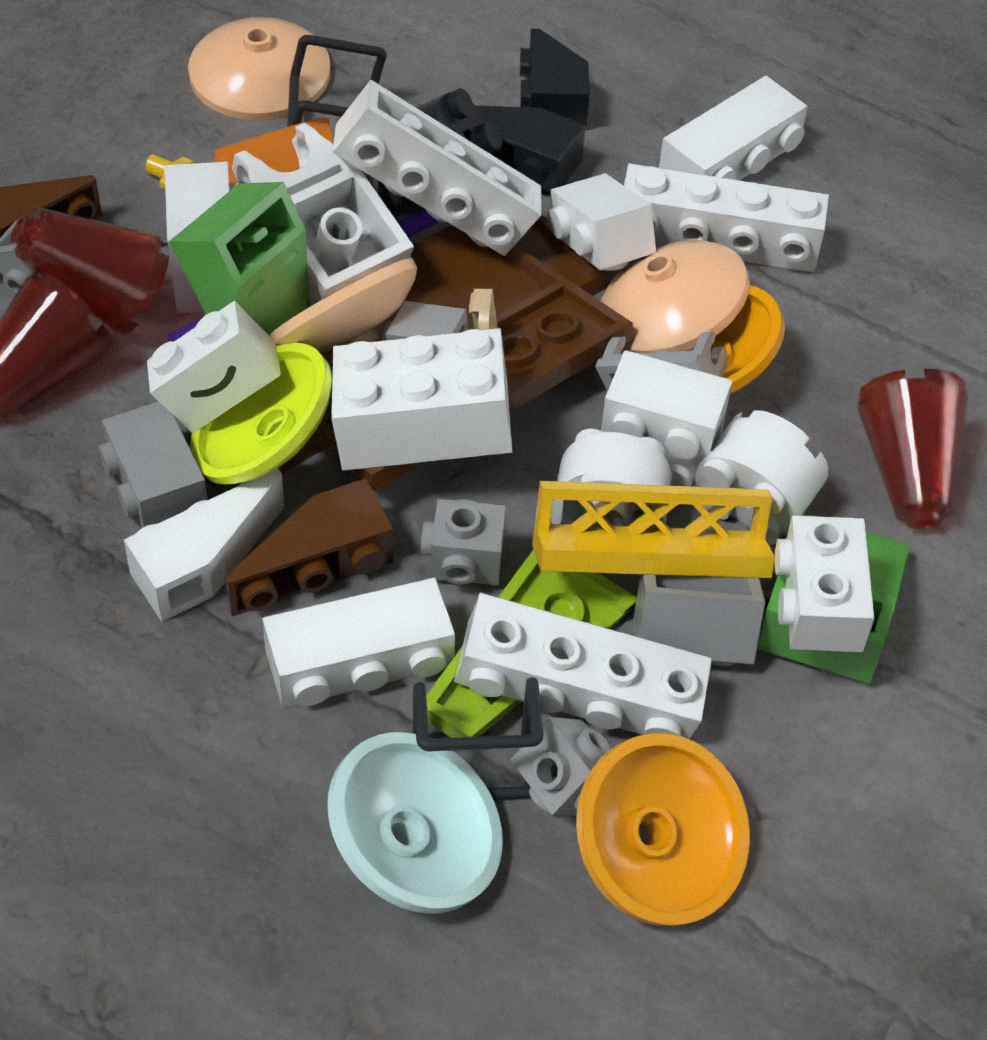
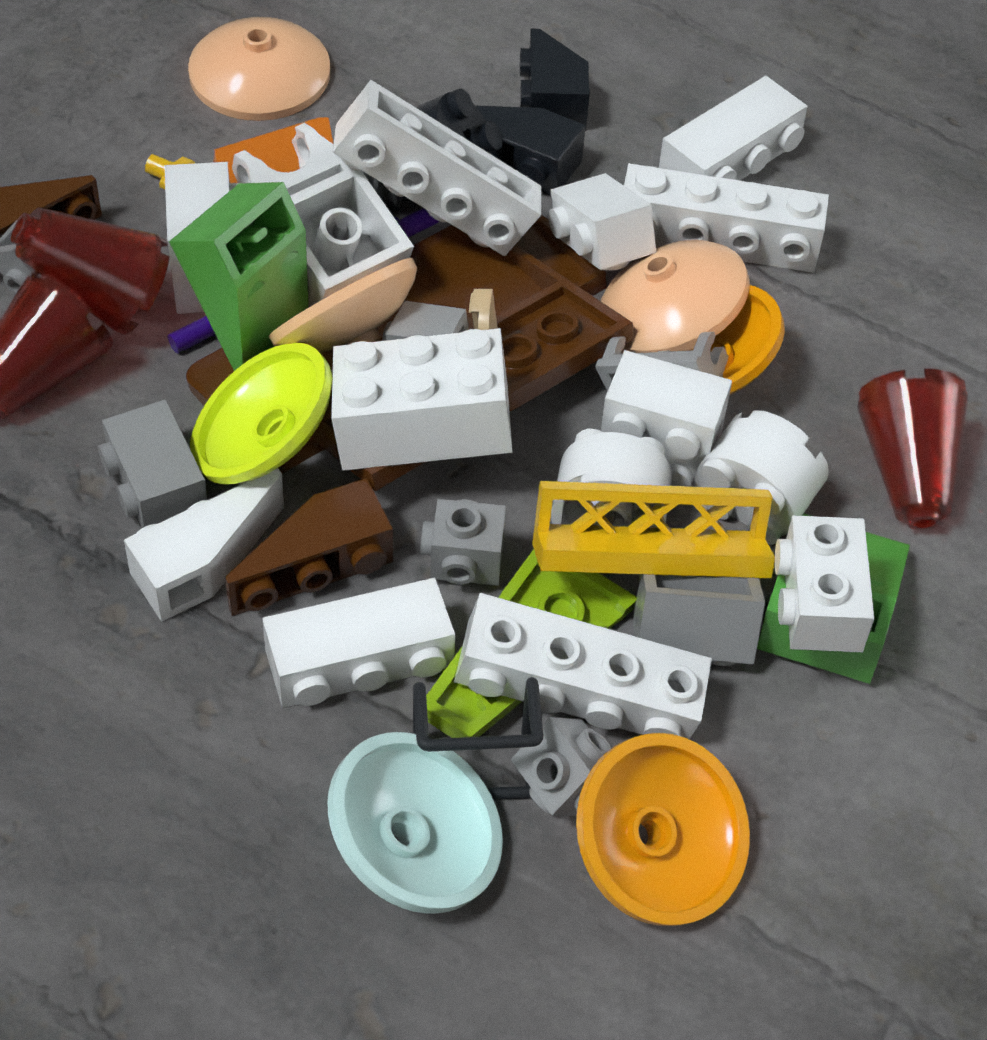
white brick [147,300,281,433] -> none
black piece [287,35,387,127] -> none

